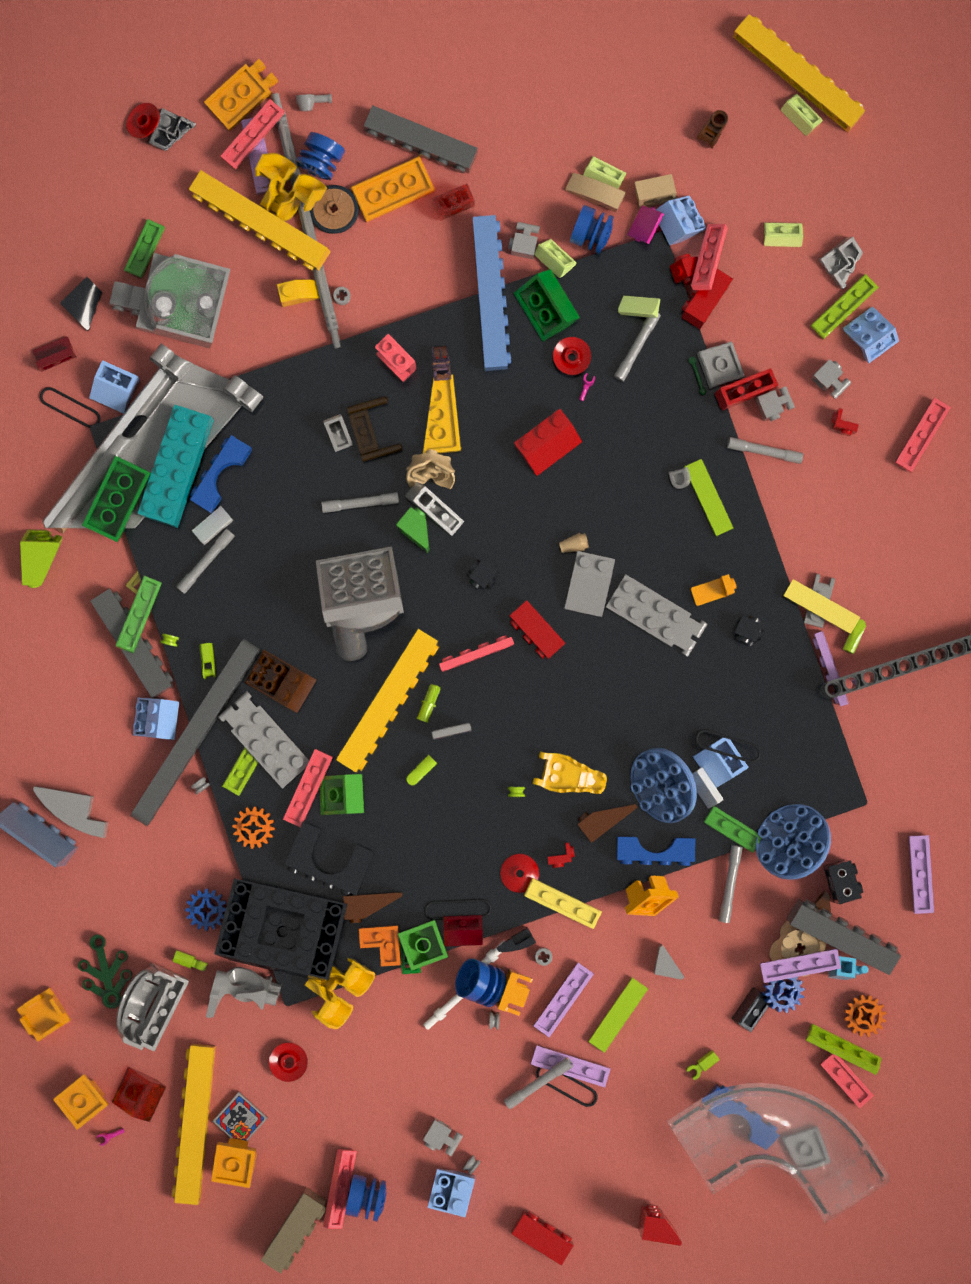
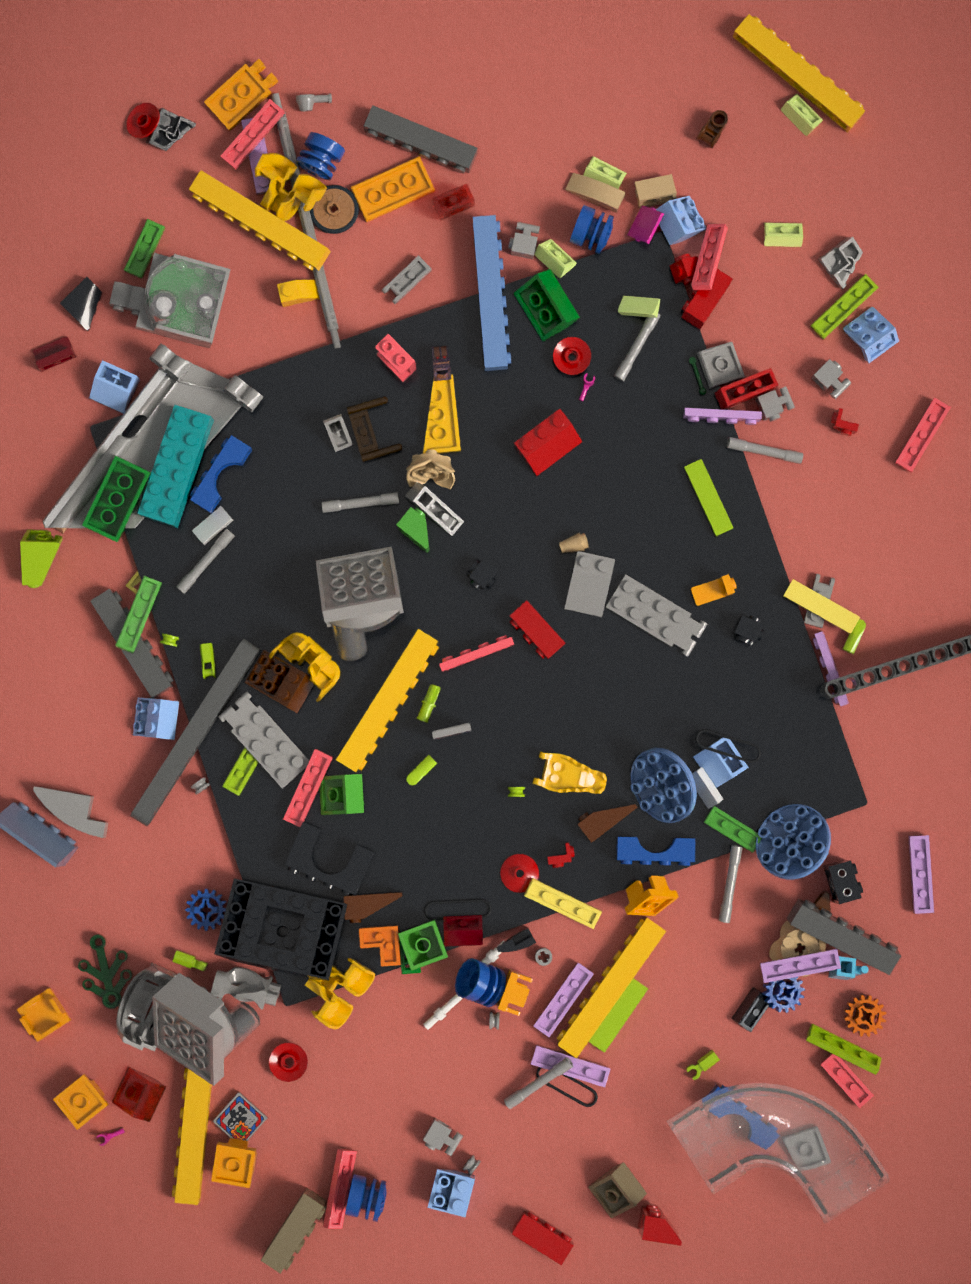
black piece [40,387,101,428] -> none
orange gear [232,807,275,849] -> none
light grey bush [333,287,351,305] -> none
light grey slope [653,944,685,980] -> none
light grey tile [668,467,691,489] -> none
none -> light grey piece [152,973,261,1086]
none -> yellow piece [269,632,340,702]
none -> light grey hinge [382,255,432,304]
none -> yellow brick [556,917,666,1059]
none -> dark tan slope [588,1162,647,1219]
none -> lavender plate [683,408,762,425]

